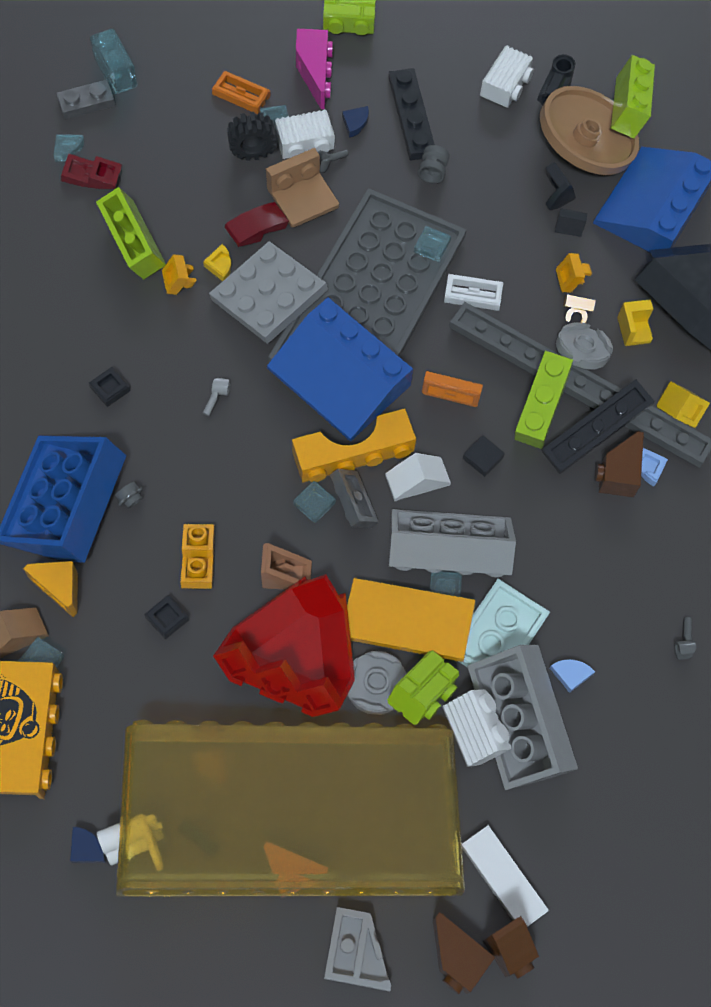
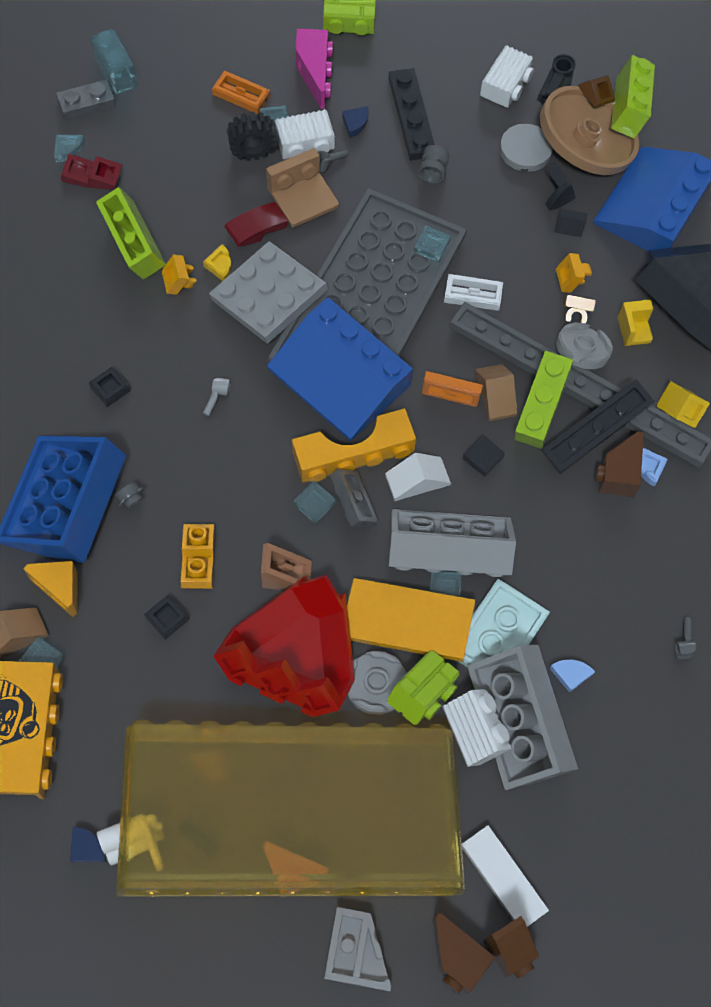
none -> medium nougat slope [474,364,517,421]
none -> light grey tile [500,124,553,172]
none -> reddish brown slope [578,75,615,107]

